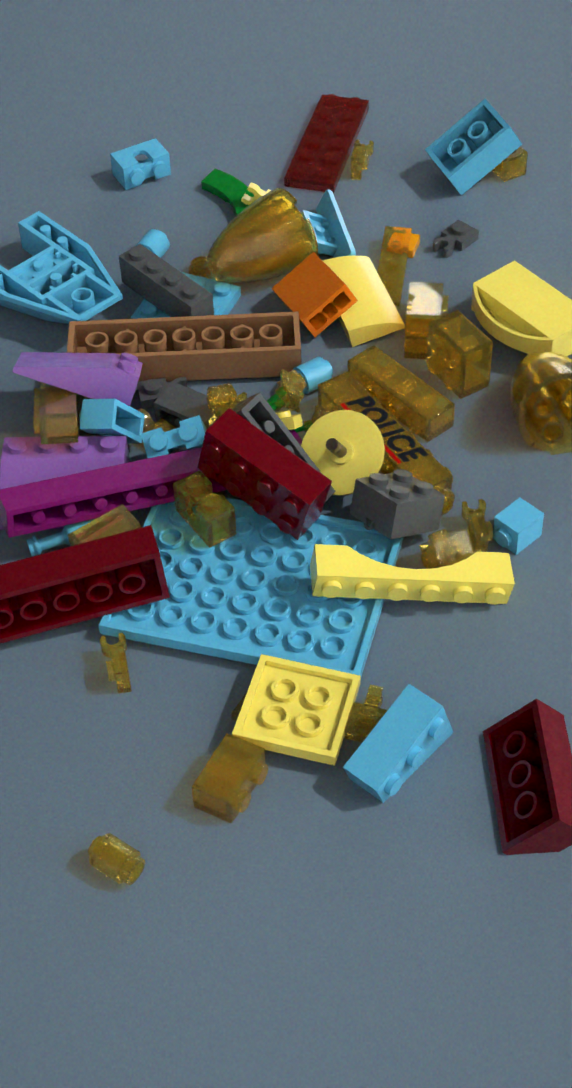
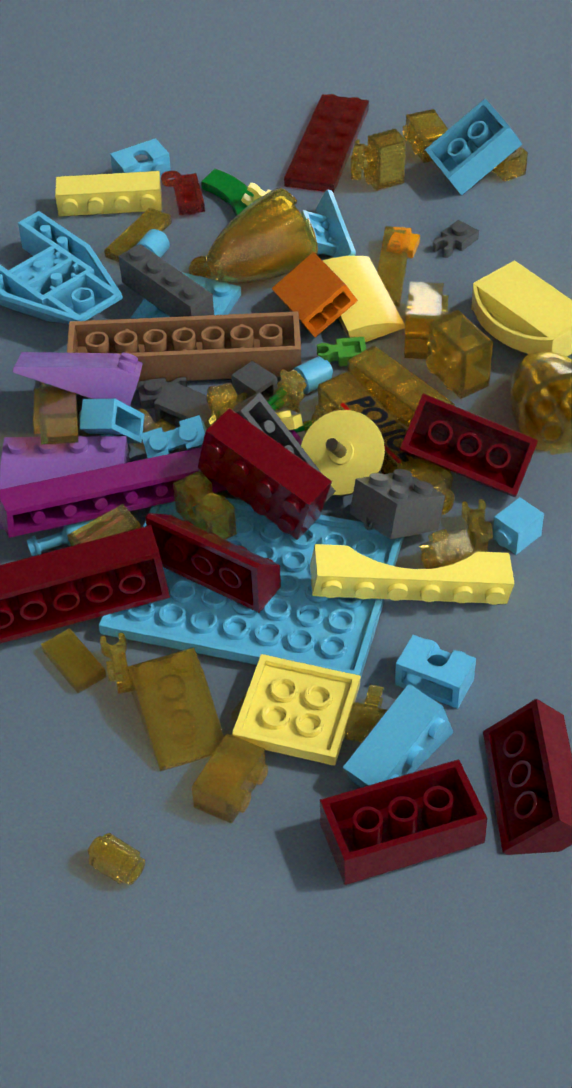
none -> clear yellow tile [41,628,106,693]
none -> light yellow brick [55,171,162,217]
none -> clear yellow tile [104,208,172,262]
none -> clear yellow slope [128,648,228,771]
none -> dark red slope [145,513,281,613]
none -> clear red hinge [161,171,205,215]
none -> dark grey brick [231,361,278,402]
none -> bright green plate [317,337,368,366]
none -> dark red brick [320,759,488,885]
none -> clear yellow brick [364,128,406,191]
none -> medium azure brick [395,635,476,709]
none -> dark red slope [399,393,538,497]
none -> clear yellow brick [403,109,448,163]

